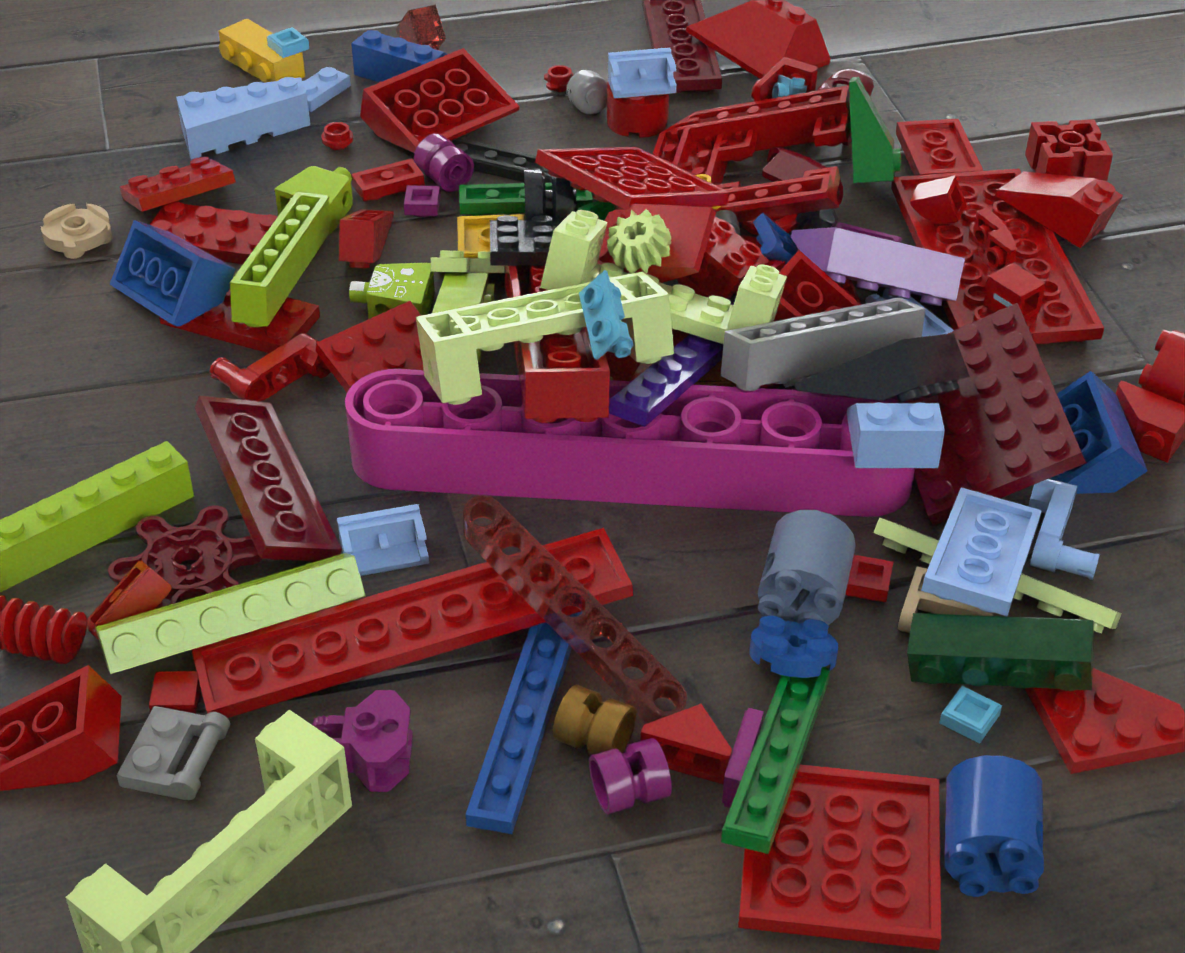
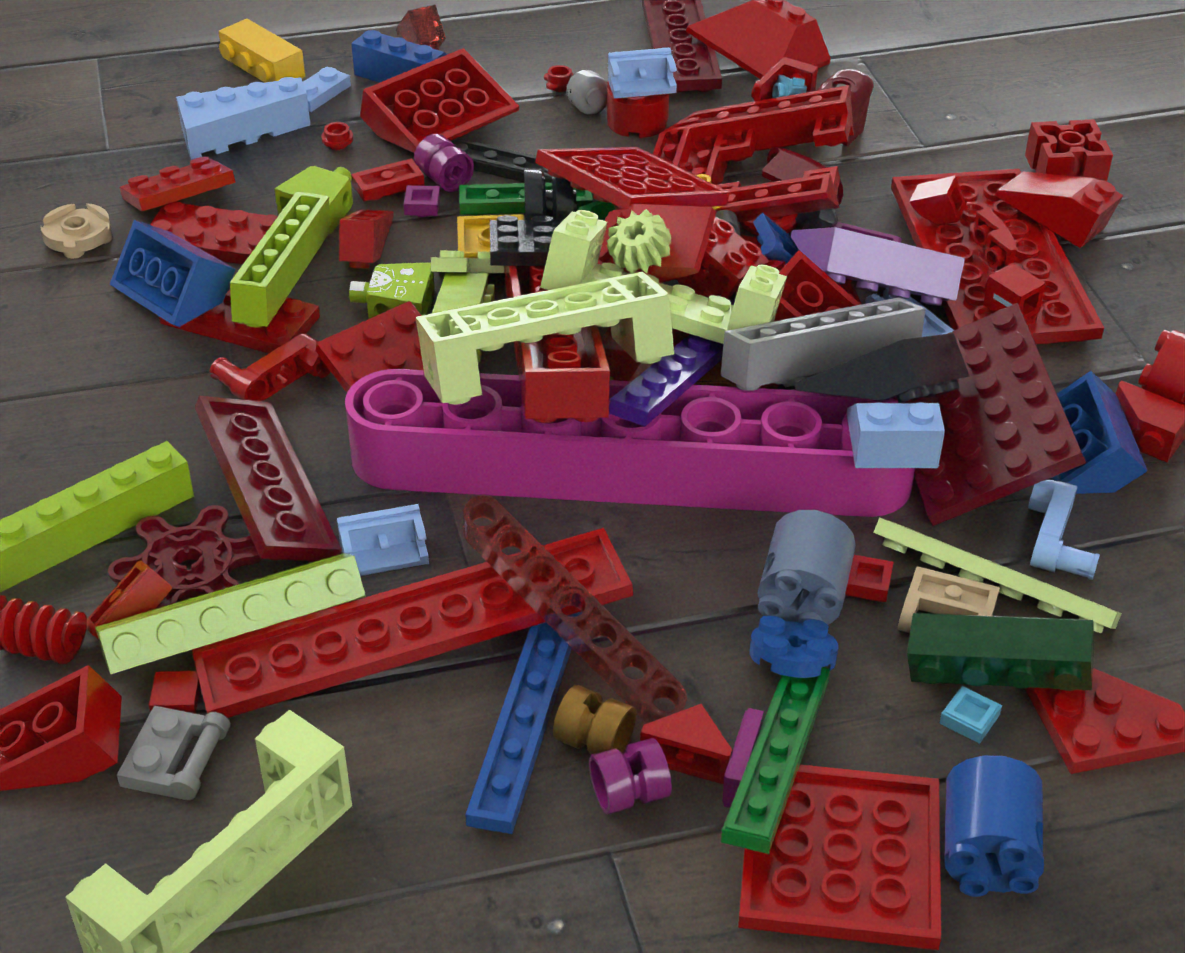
medium azure tile [267,27,309,58] -> none
magenta hinge [312,690,413,792] -> none
medium azure hinge [579,270,633,360] -> none
green slope [849,77,901,183] -> none
red plate [896,119,983,176] -> none
light blue plate [921,487,1042,616] -> none

